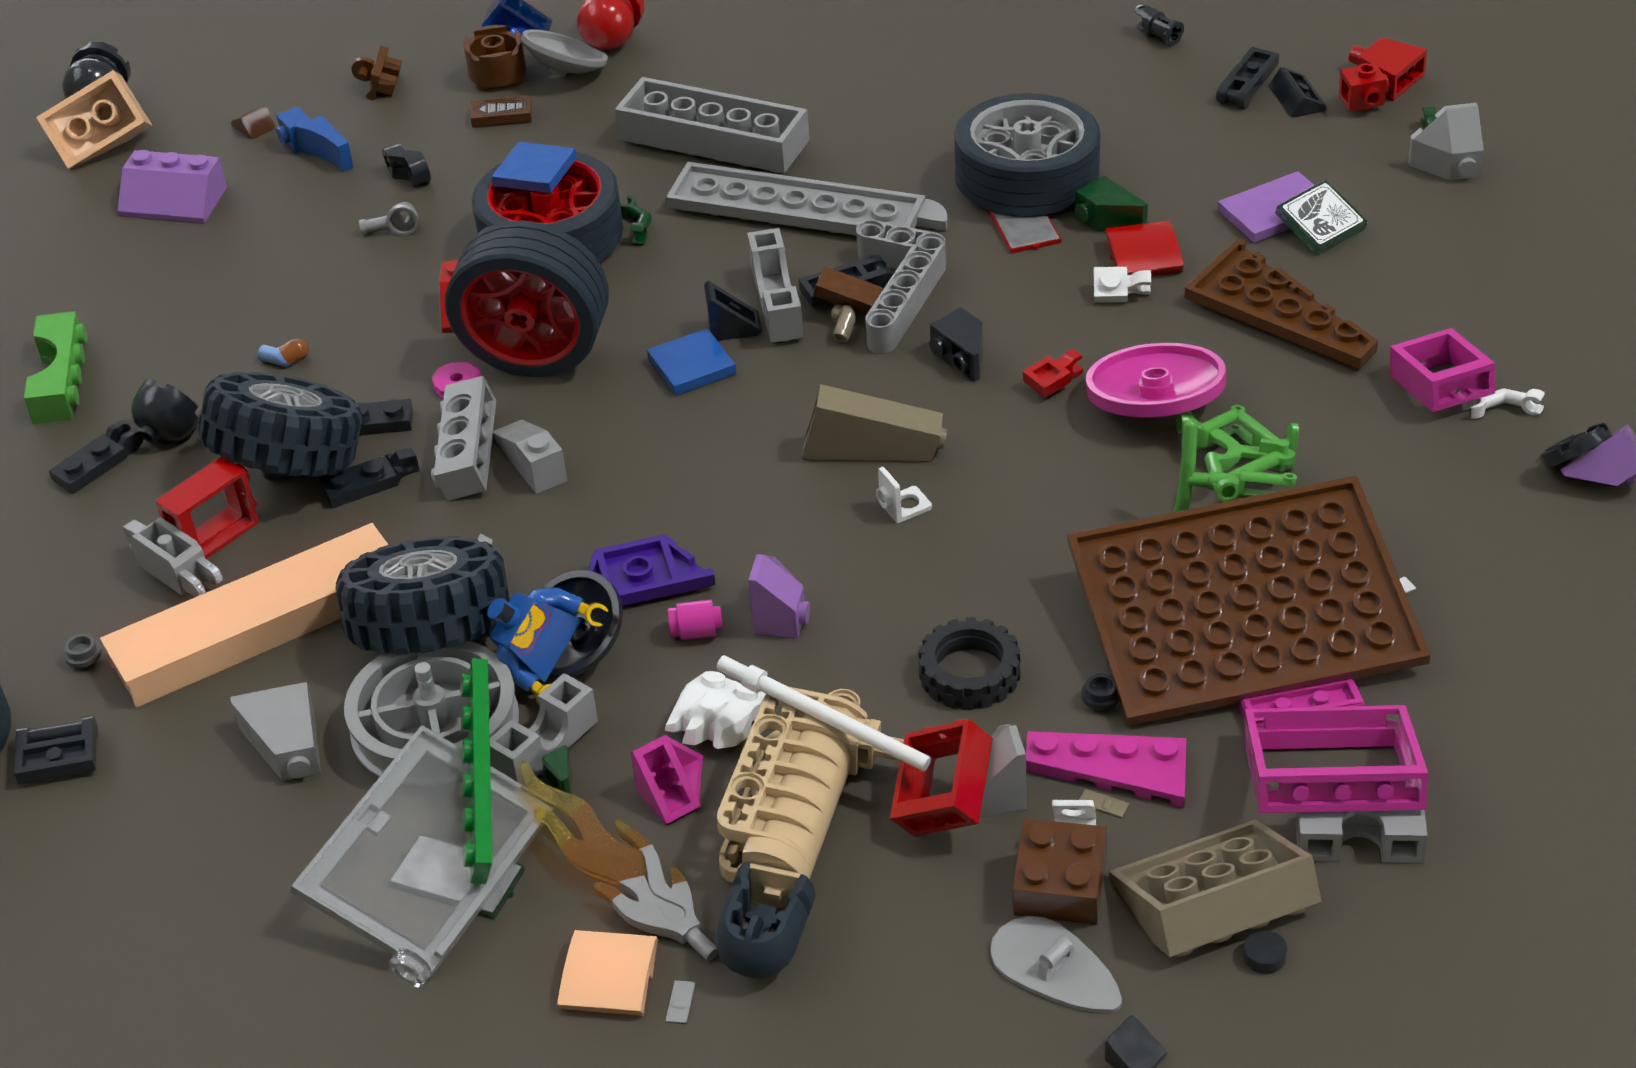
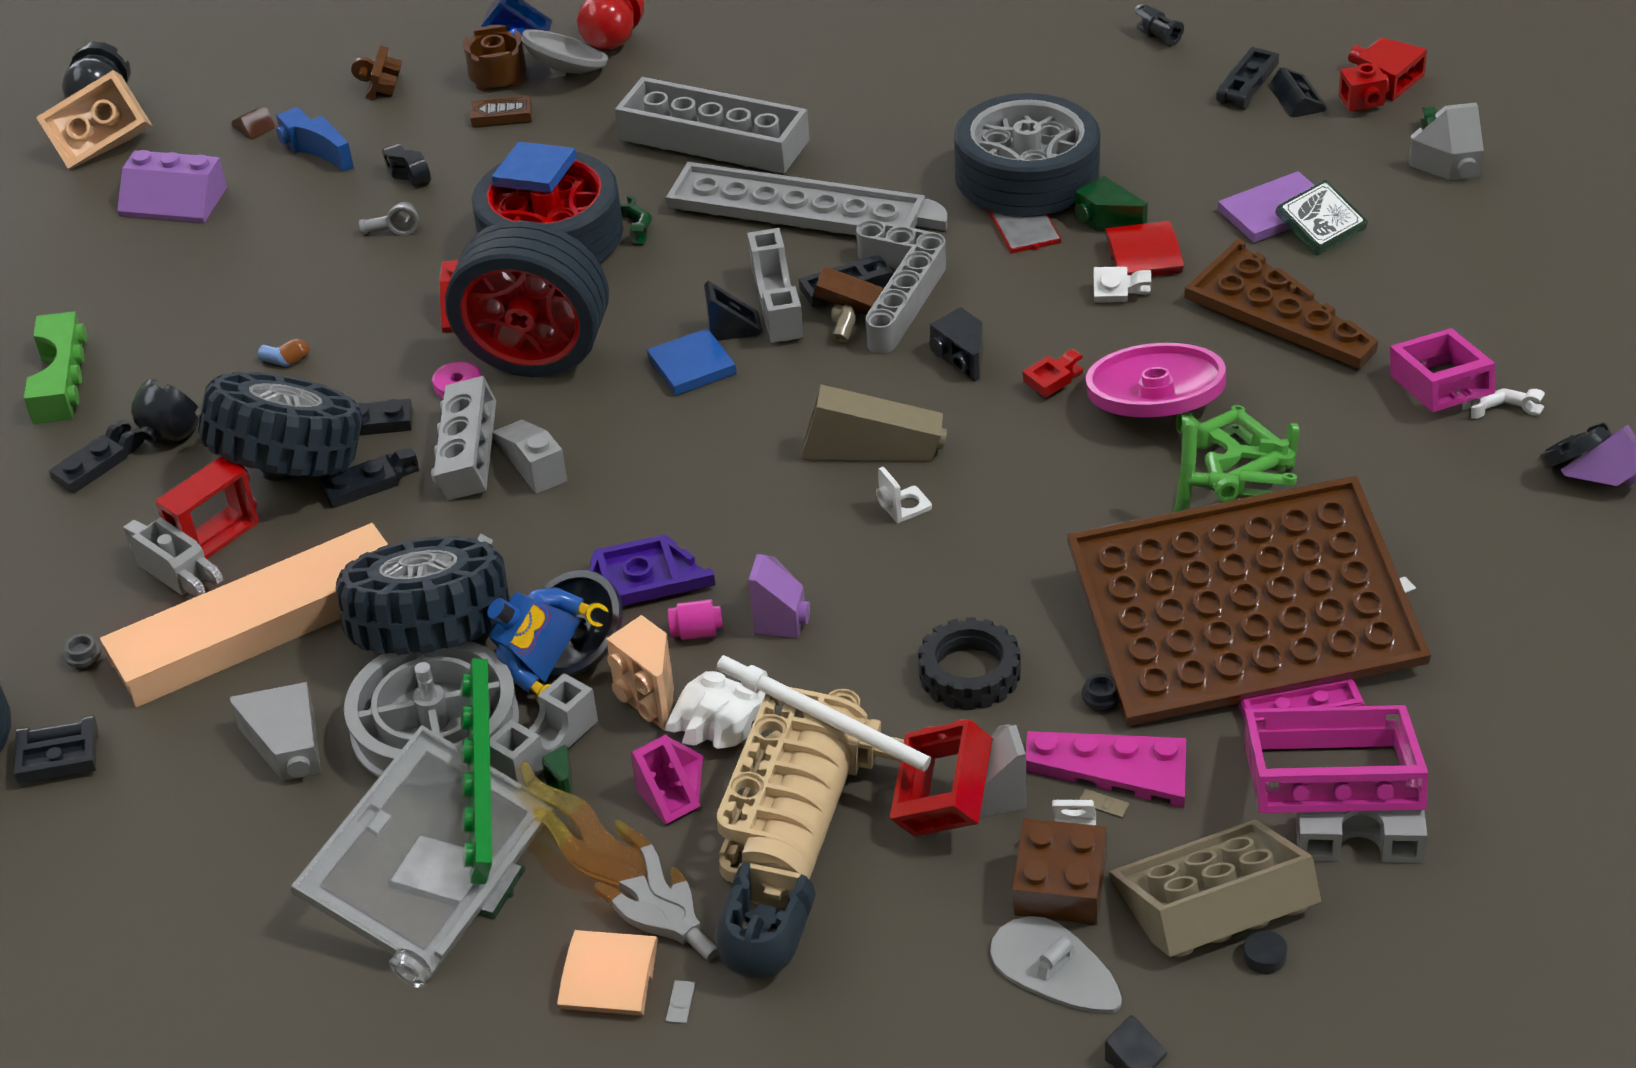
none -> light nougat slope [606,615,674,731]

